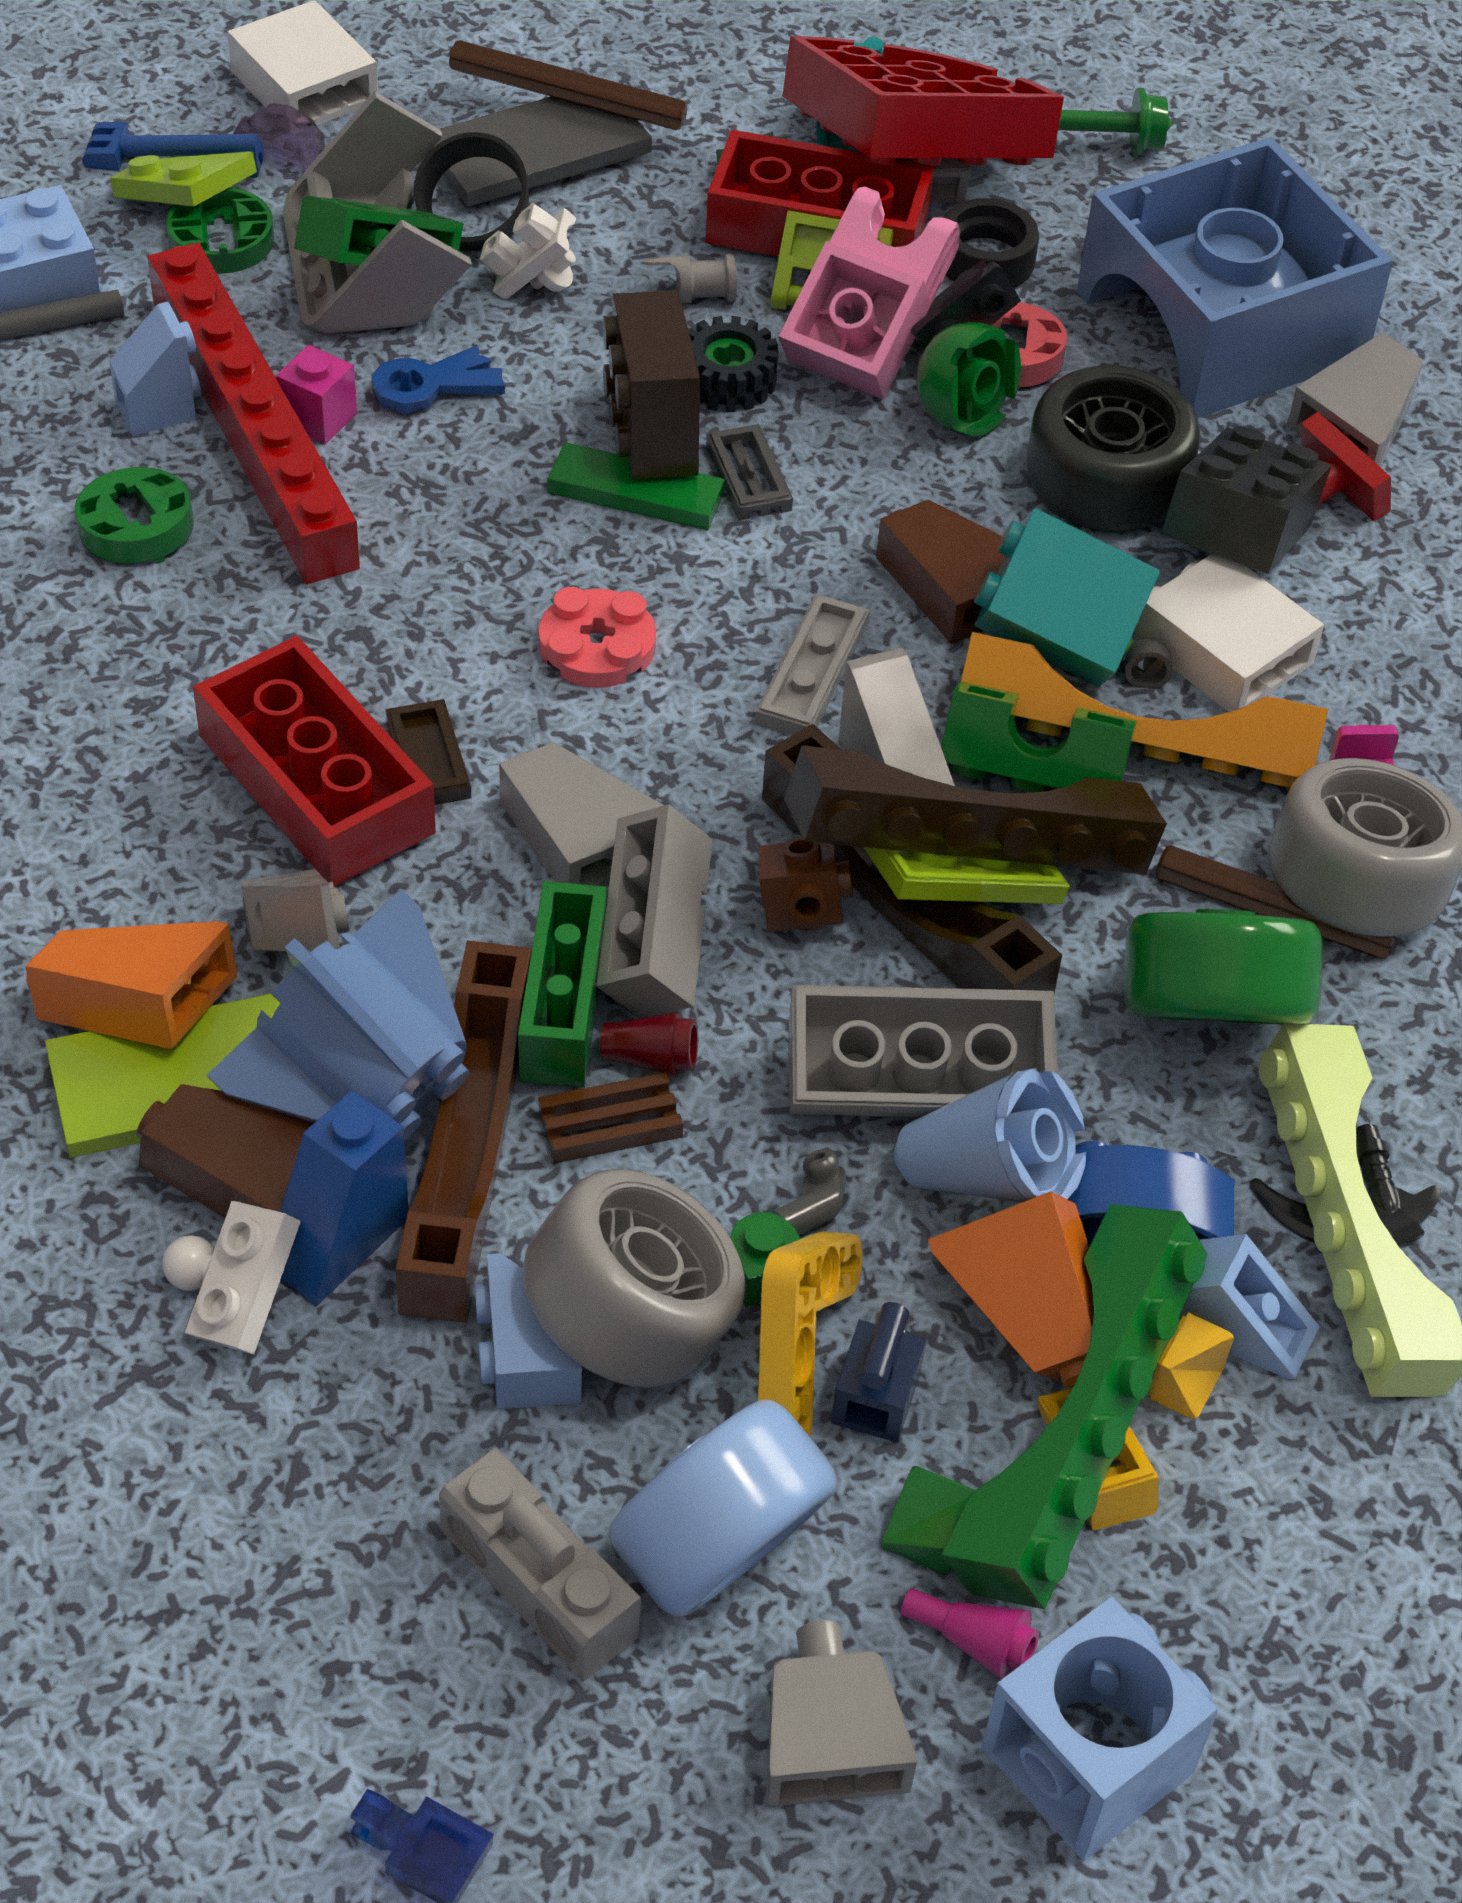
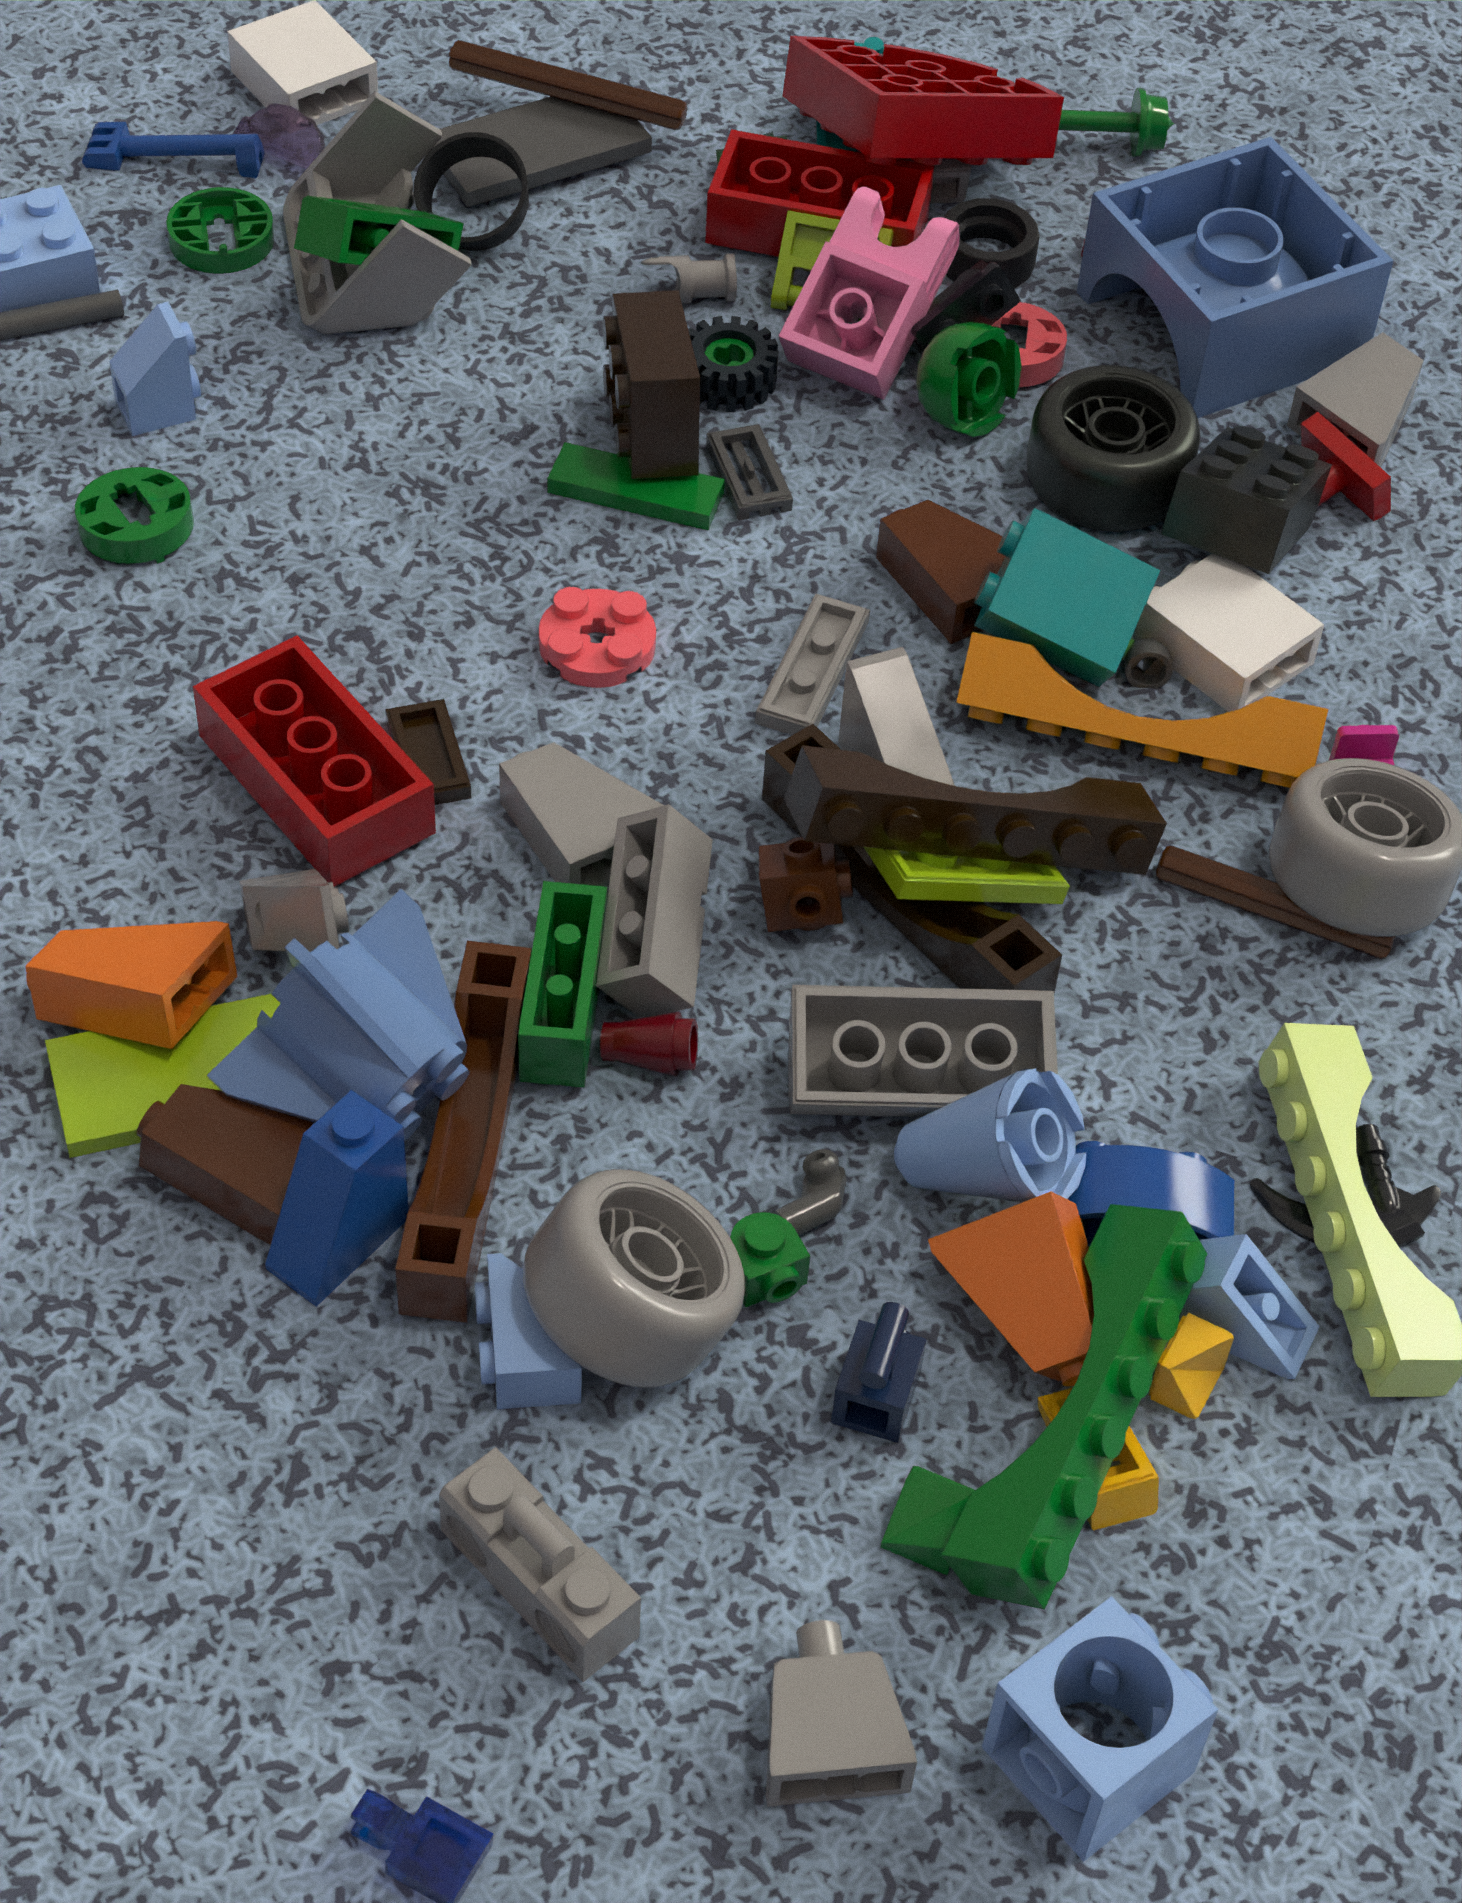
lime wing [110,152,257,206] -> none
red brick [147,242,360,585] -> none
white plate [162,1201,301,1354] -> none
dark pink brick [275,345,357,445] -> none
blue piece [371,346,505,415] -> none
white hips [480,203,576,299] -> none
reddish brown tile [538,1072,683,1164] -> none
light blue wheel [609,1399,837,1617] -> none
yellow beam [758,1231,863,1437] -> none
dark pink cone [901,1588,1039,1680] -> none
green arch [941,681,1137,792] -> none
green wheel [1124,909,1323,1025] -> none

